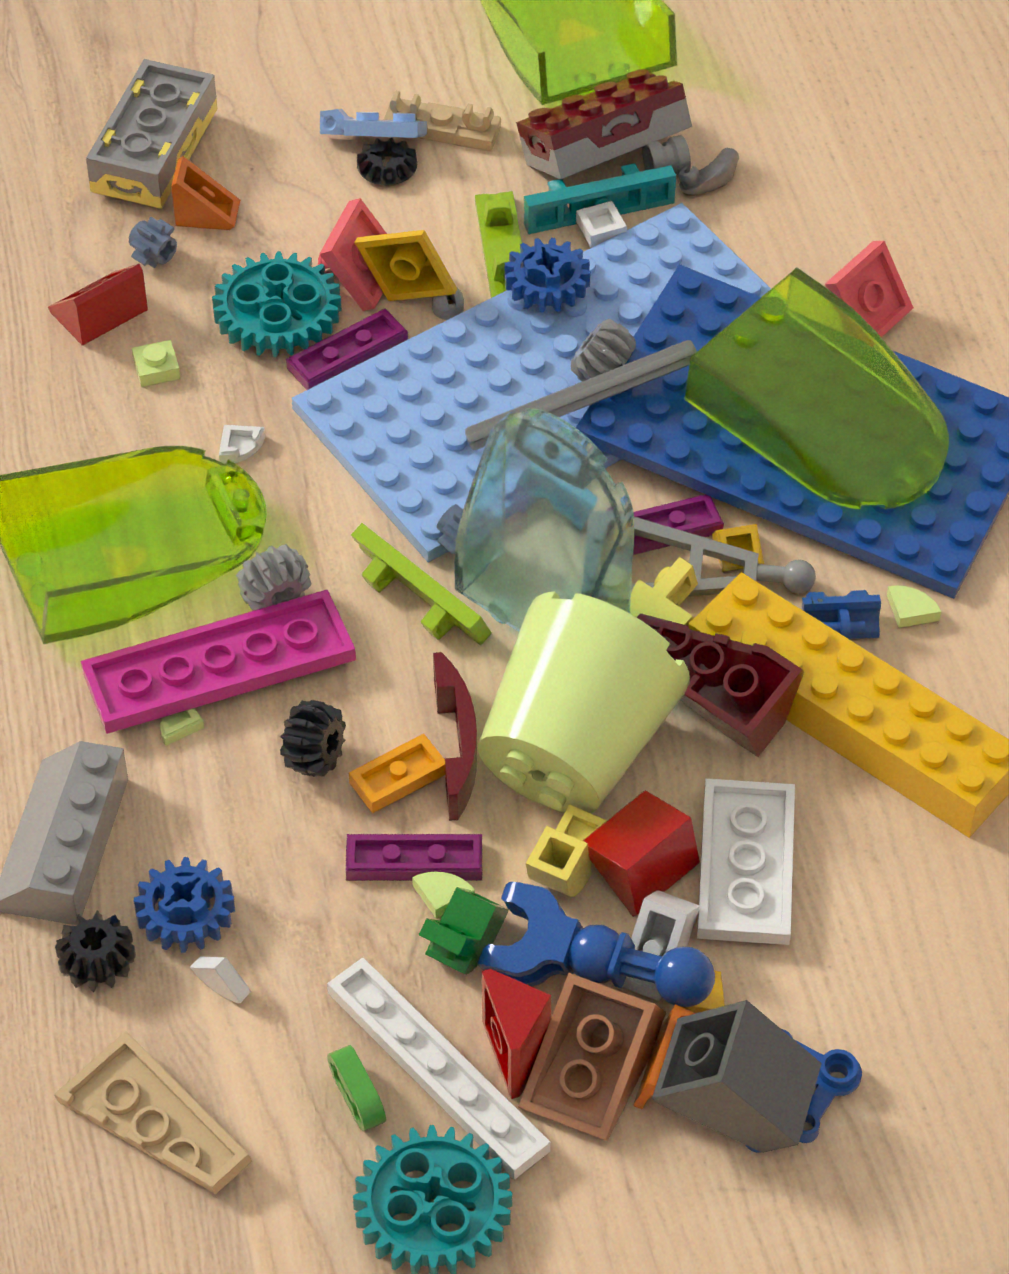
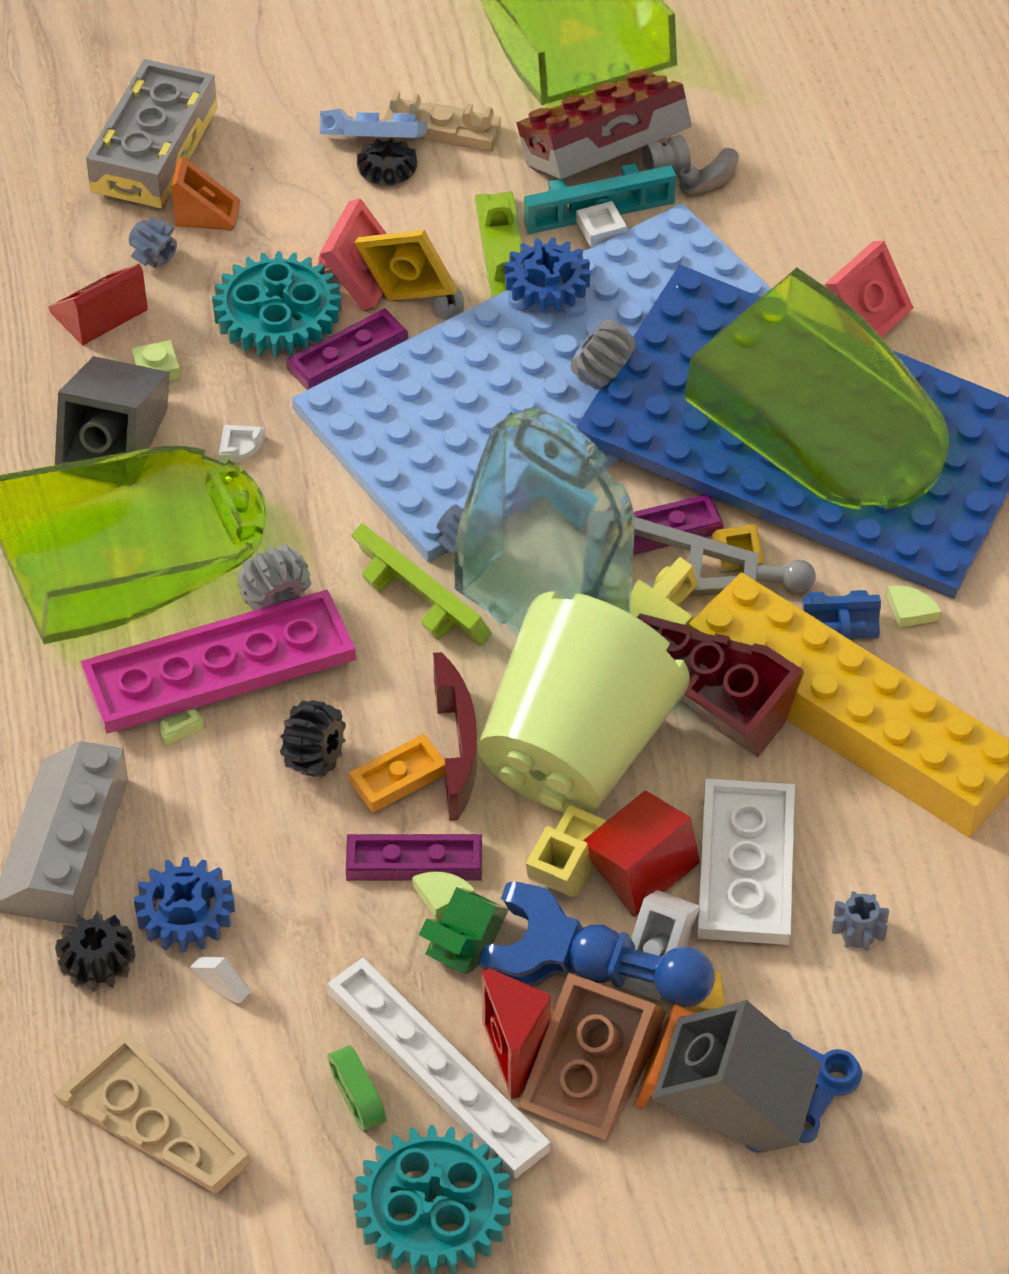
light grey axle [465,340,698,450] -> none
none -> dark grey slope [54,356,170,483]
none -> sand blue gear [832,891,889,951]

